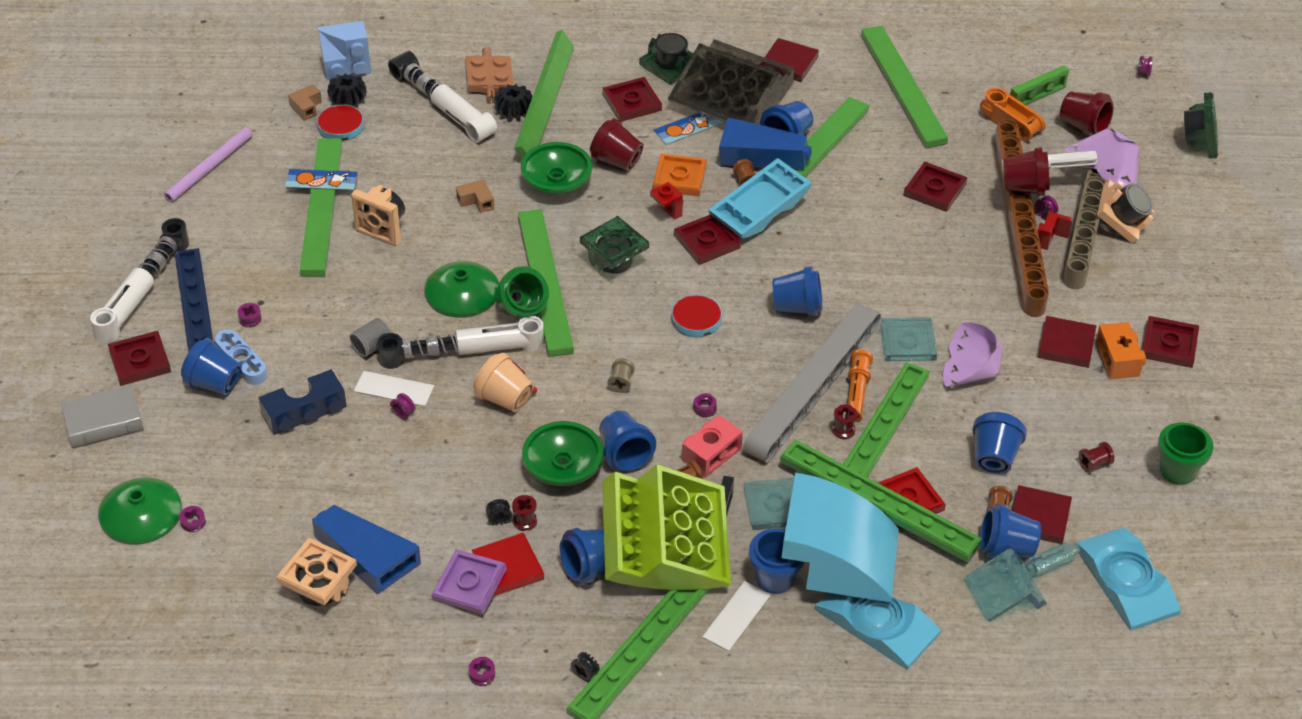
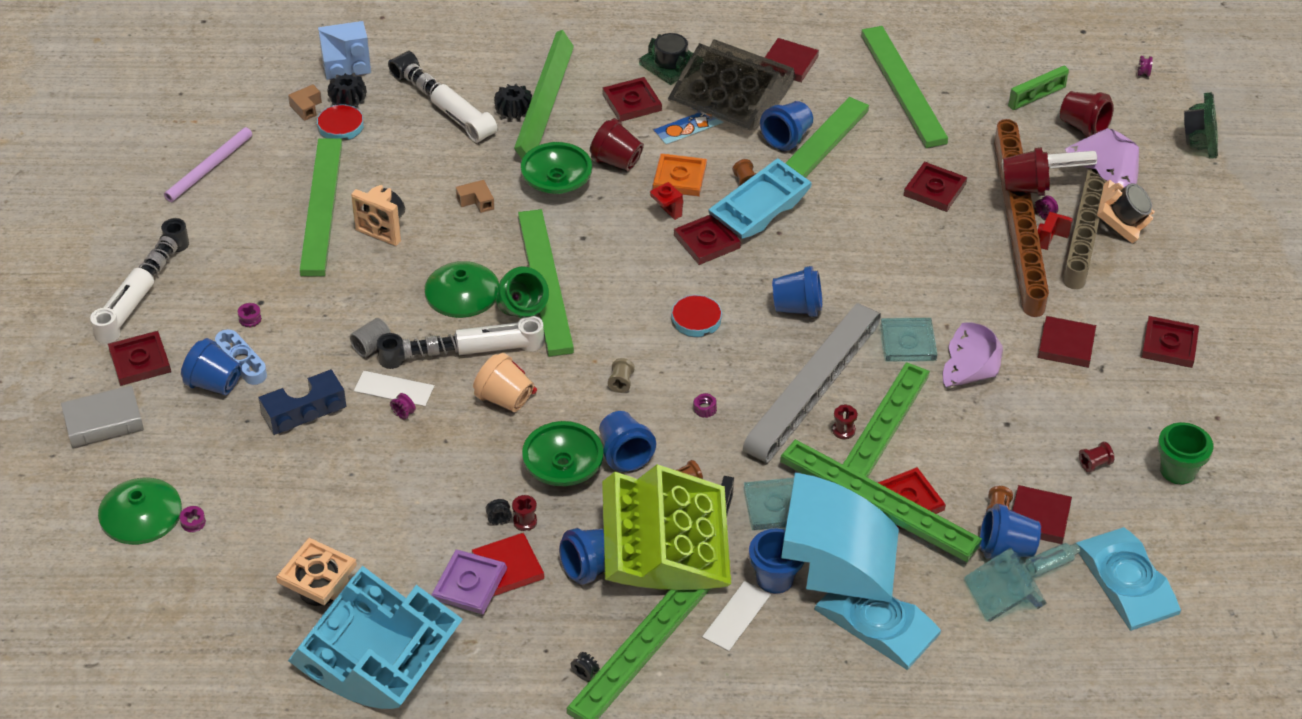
dark blue tile [174,248,213,352] -> none
sticker [285,169,358,190] -> none
blue slope [312,505,421,595] -> none
nougat plate [465,47,514,103] -> none
magenta bush [469,657,495,686] -> none
clear green piece [580,216,649,274] -> none
coral brick [682,415,743,478] -> none
blue slope [719,118,812,169] -> none
orange pin [845,350,873,422] -> none
blue piece [972,412,1027,474] -> none
orange piece [980,88,1046,142] -> none
orange brick [1095,322,1146,380] -> none
none -> medium azure slope [288,566,463,709]

